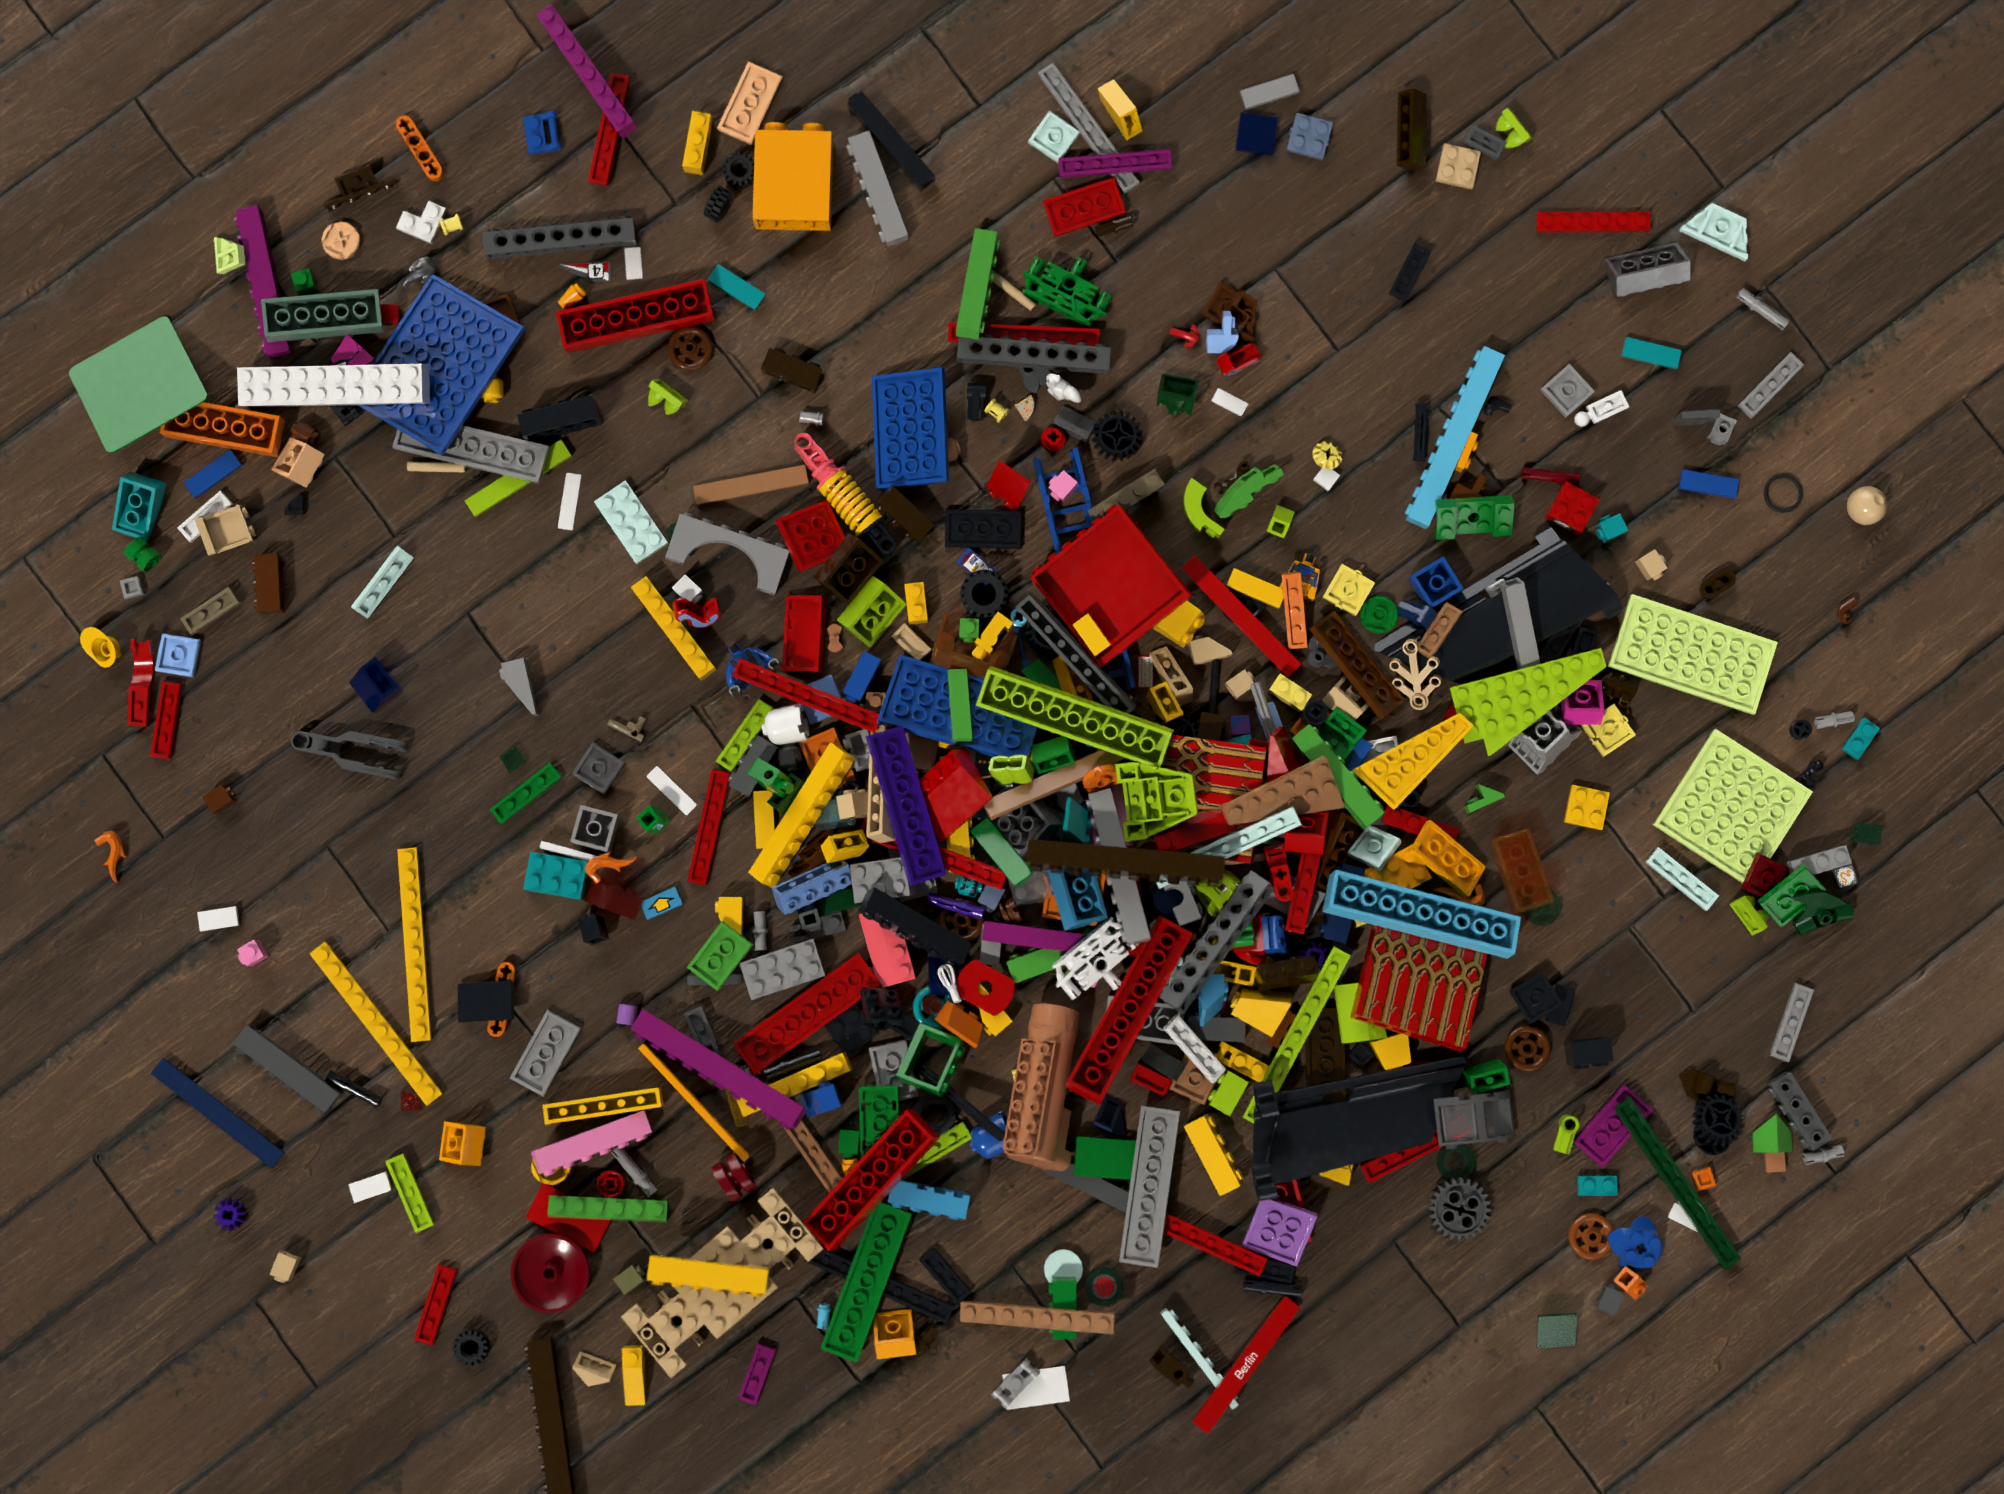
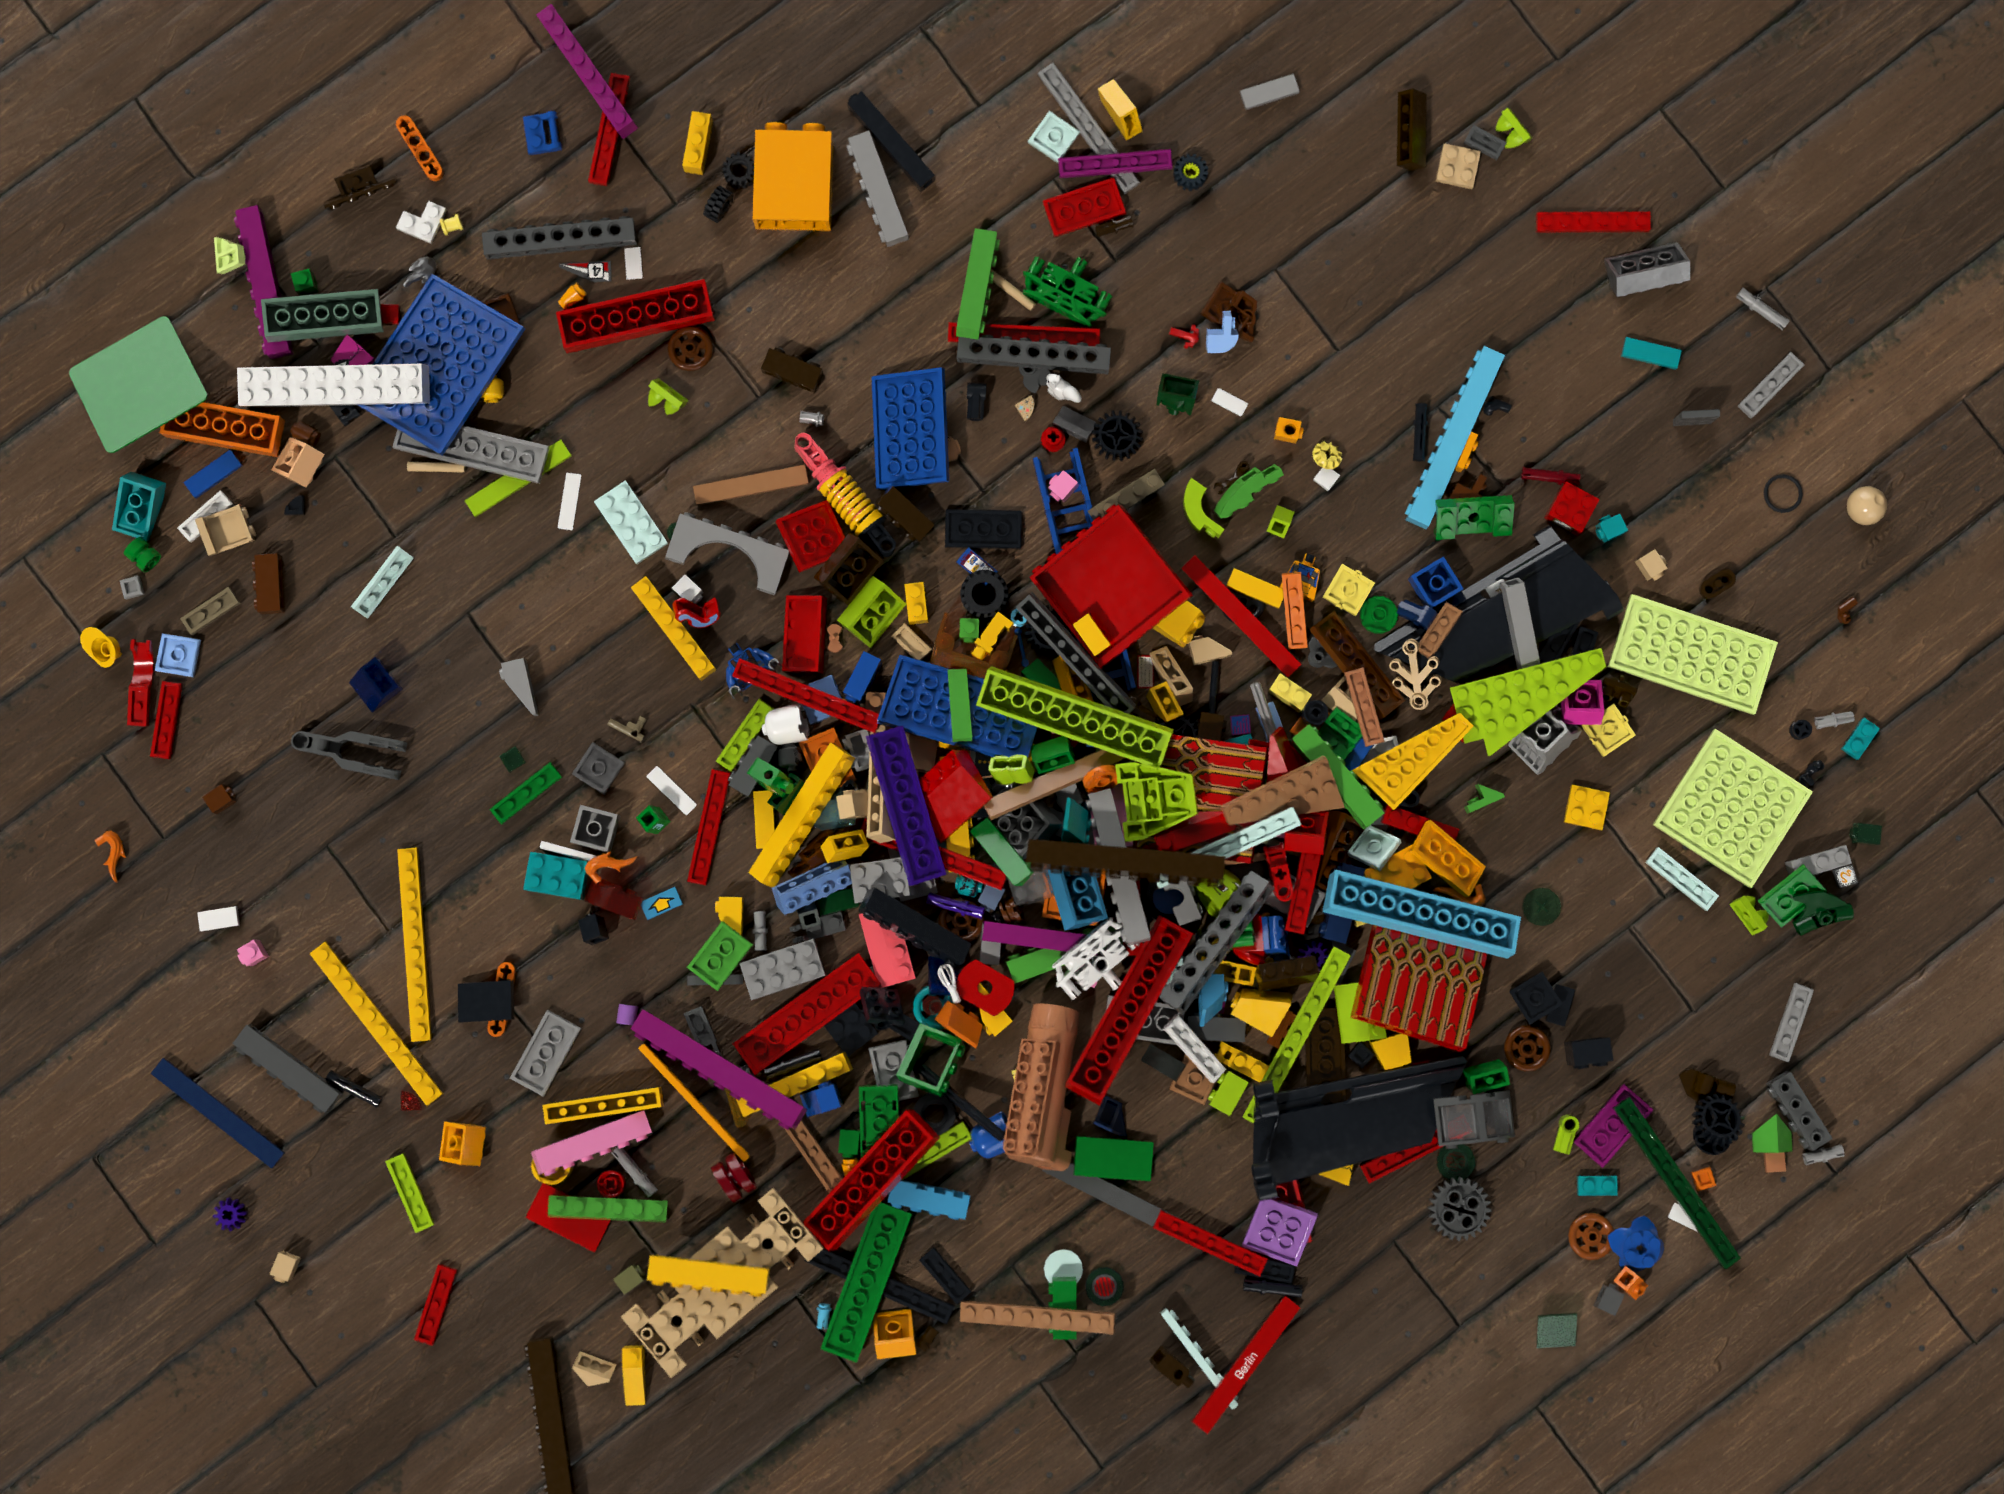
light nougat tile [322,221,361,260] -> none
white tile [348,1172,393,1203] -> none
black tyre [452,1329,490,1366] -> none
dark red dish [510,1233,590,1313] -> none
black brick [517,394,602,442] -> none
teal tile [708,264,766,311] -> none
light nougat tile [717,61,783,145] -> none
magenta tile [738,1342,776,1405] -> none
light yellow bush [984,398,1009,423] -> none
red slope [986,461,1031,511] -> none
light grey plate [991,1358,1040,1408] -> none
white sticker [1002,1366,1070,1410] -> none
light grey plate [1119,1106,1180,1268] -> none
red tile [1129,1062,1173,1097] -> none
yellow brick [1184,1114,1244,1196] -> none
red animal [1216,343,1262,377] -> none
tan brick [1224,669,1256,700] -> none
clear blue tile [1235,112,1278,156] -> none
sand blue plate [1286,113,1333,160] -> none
black plate [1388,243,1431,302] -> none
clear orange brick [1489,828,1554,915] -> none
light grey plate [1540,364,1595,418] -> none
white plate [1574,390,1629,427] -> none
blue tile [1678,469,1739,499] -> none
light aqua wing [1679,203,1748,261] -> none
light grey brick [1706,414,1737,445] -> none
dark red tile [1741,853,1788,897] -> none
none -> black bush [1173,154,1208,191]
none -> light orange brick [1274,417,1304,444]
none -> nougat tile [1344,668,1385,747]

